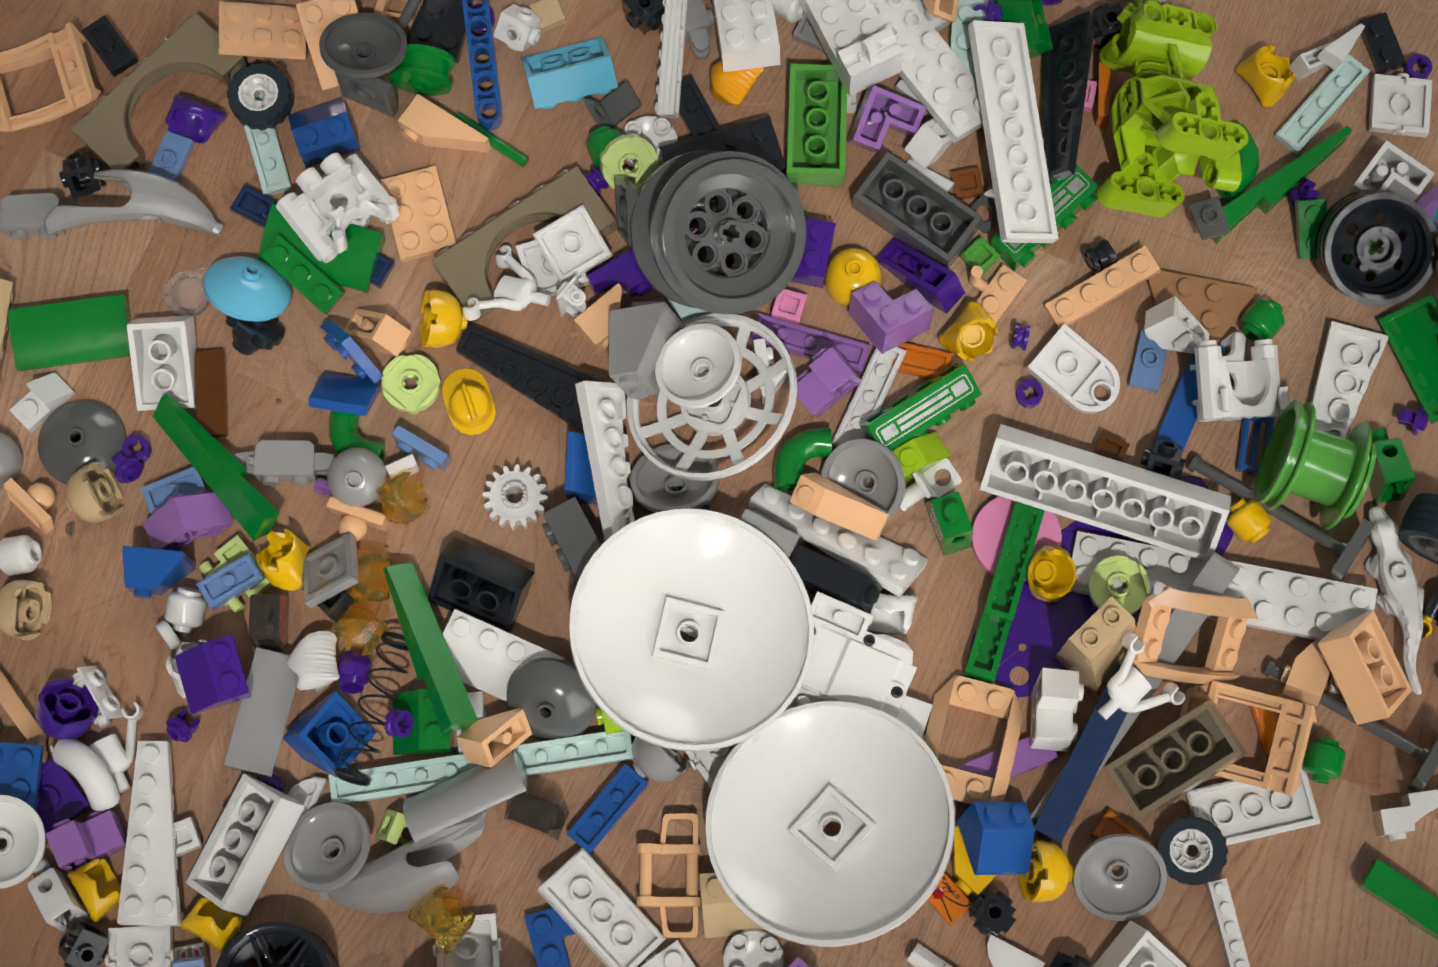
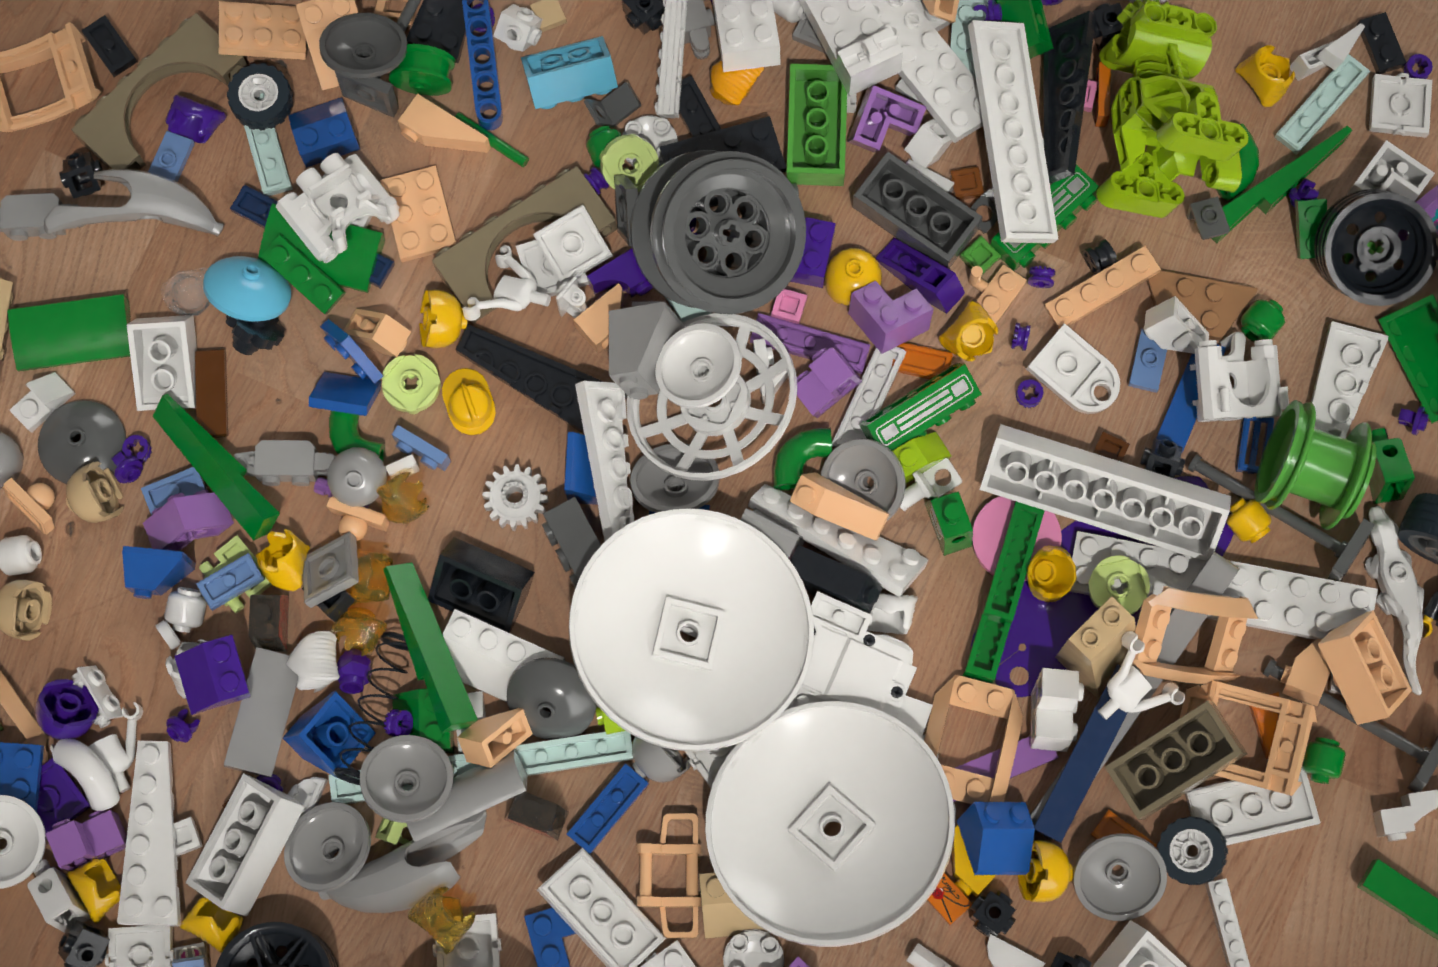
none -> light grey dish [360,735,453,823]
none -> dark purple bush [1028,266,1055,288]

